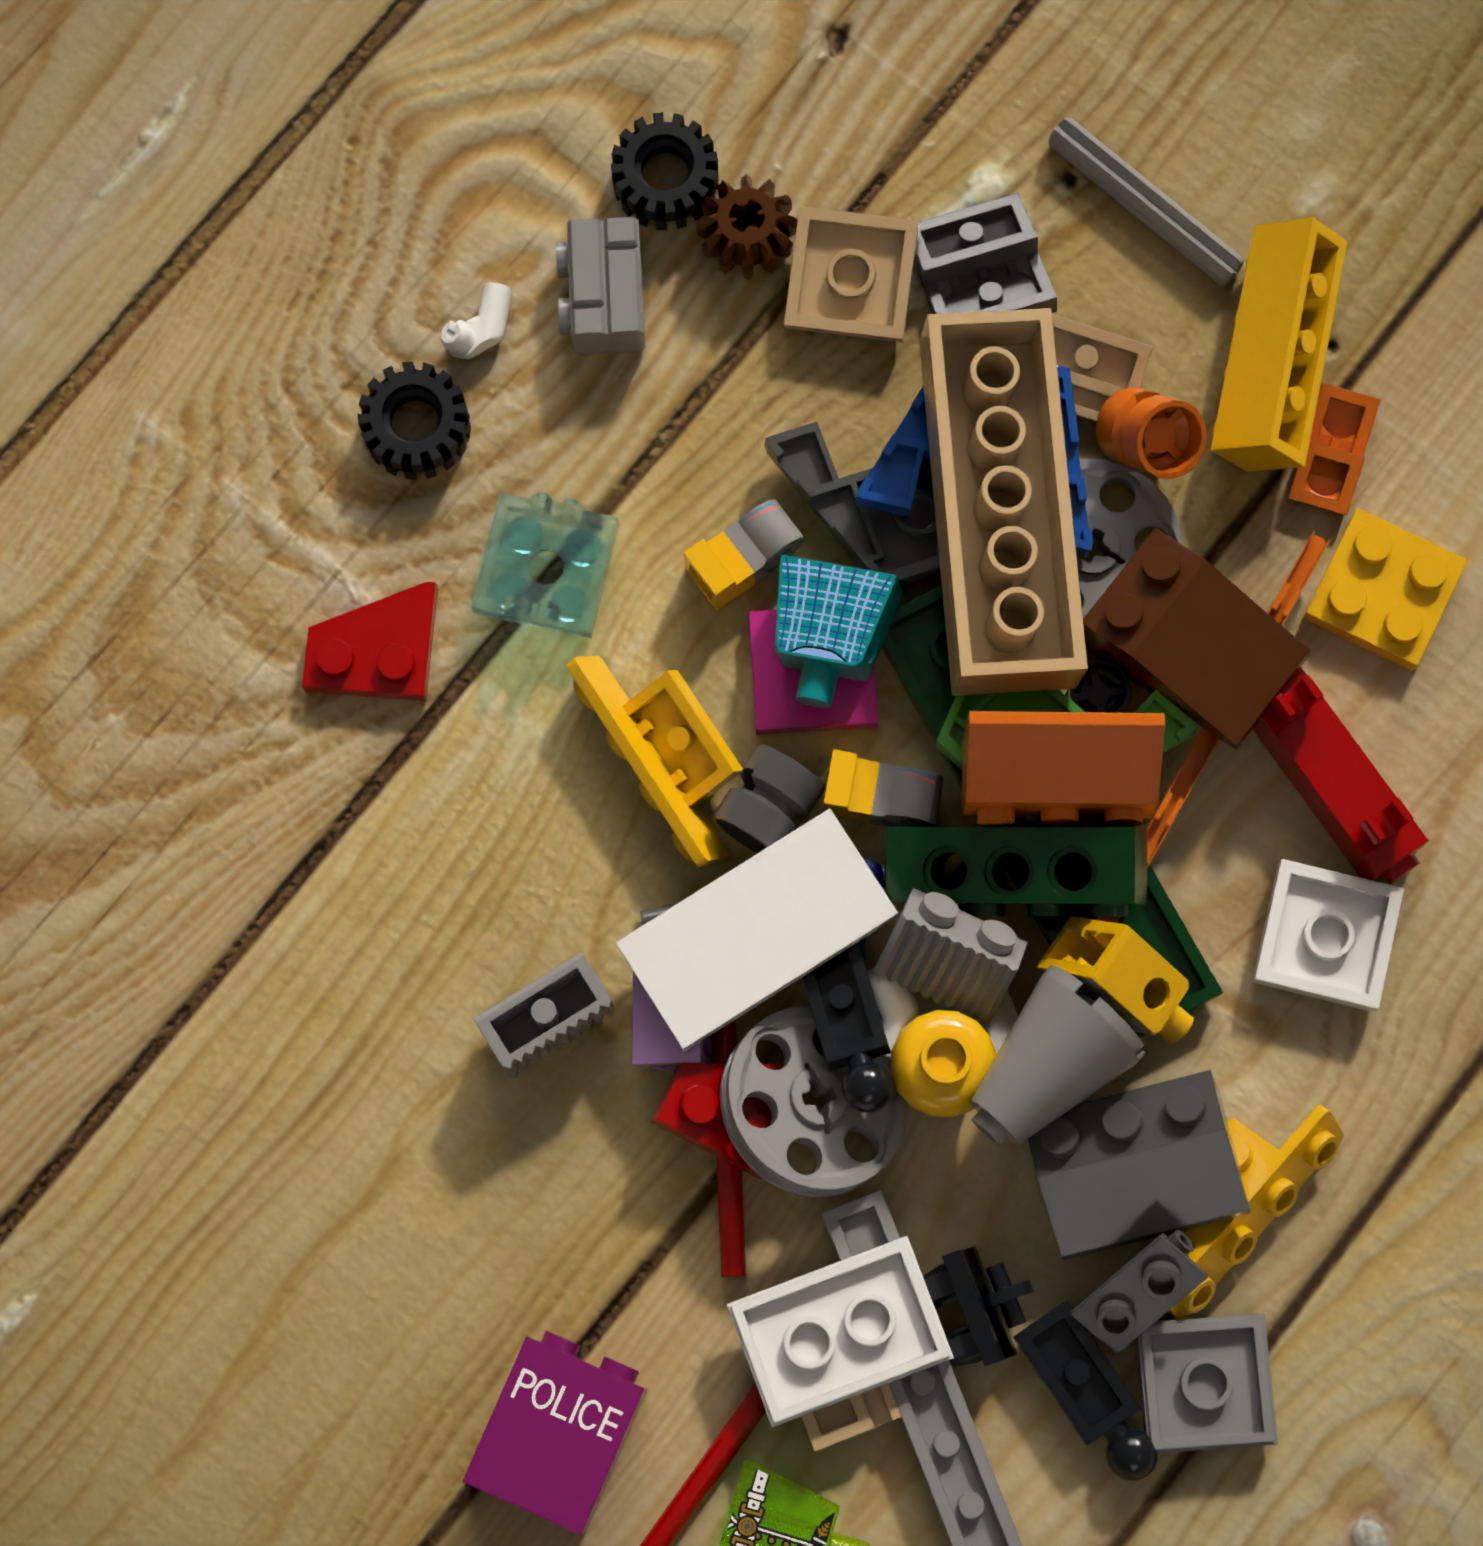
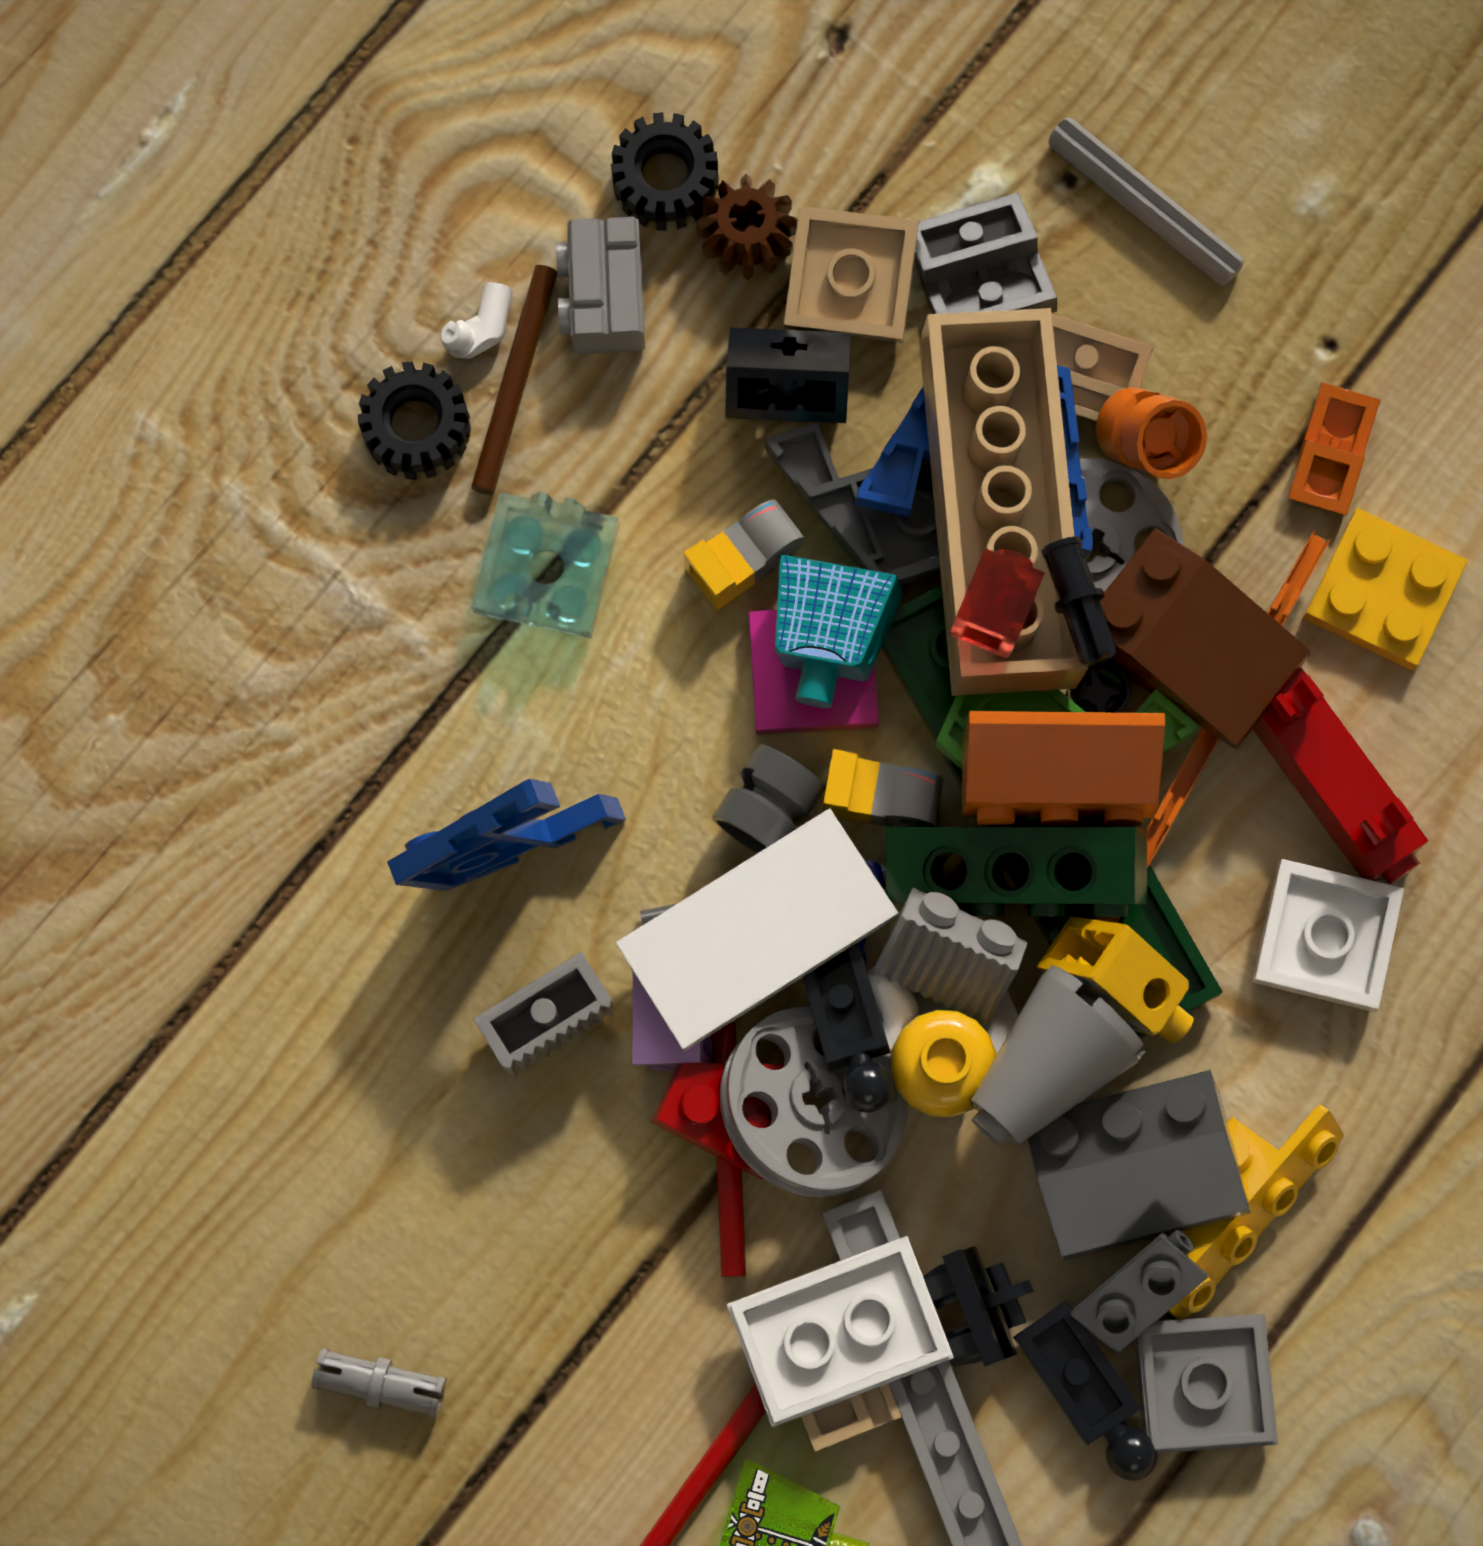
red wing [302,582,438,701] -> none
magenta brick [462,1331,647,1535] -> none
yellow bracket [566,656,743,868] -> none
yellow brick [1210,217,1348,472] -> none
none -> light grey pin [311,1348,447,1419]
none -> blue wing [387,779,626,891]
none -> reddish brown bar [471,265,558,495]
none -> black brick [725,327,851,423]
none -> clear red brick [949,548,1045,659]
none -> black axle [1041,536,1116,666]

